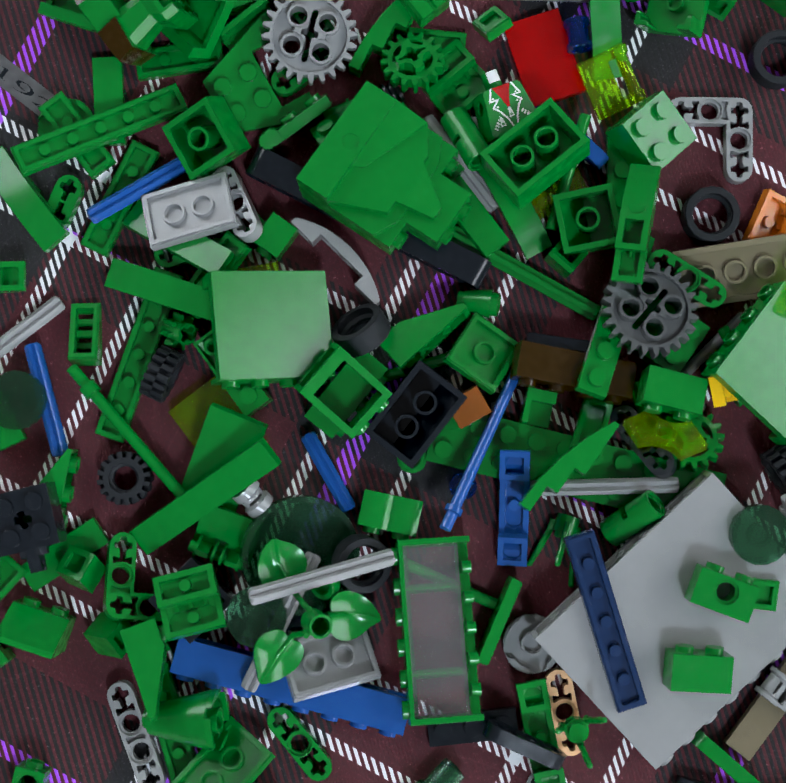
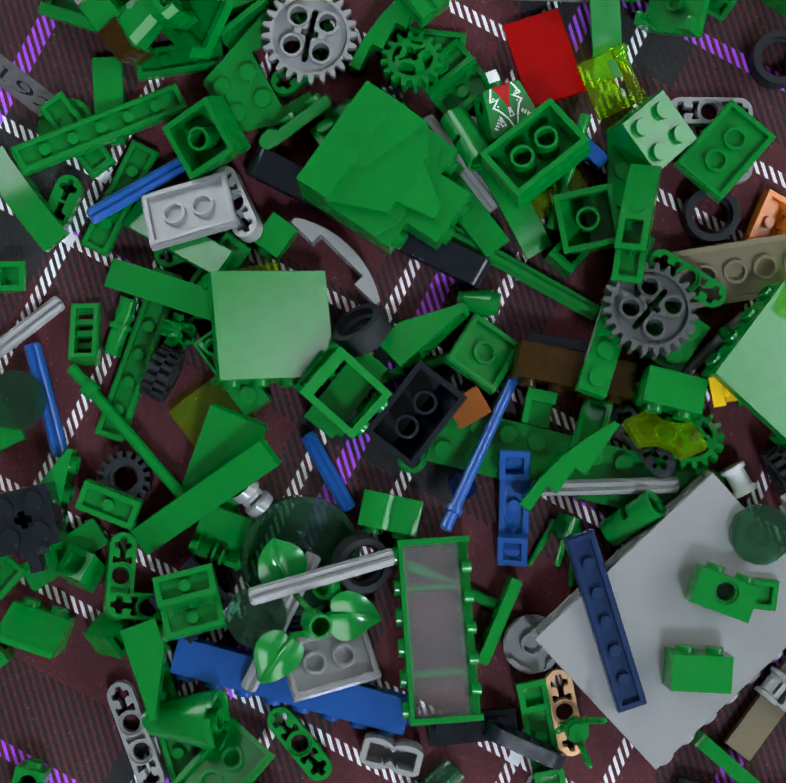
green tile [472,5,513,42] -> none
clear blue bush [563,15,593,54] -> none
none -> green panel [75,479,143,530]
none -> green pin [102,296,139,358]
none -> light grey brick [359,730,424,777]
none -> green tile [673,99,776,204]
none -> white bush [720,460,758,499]

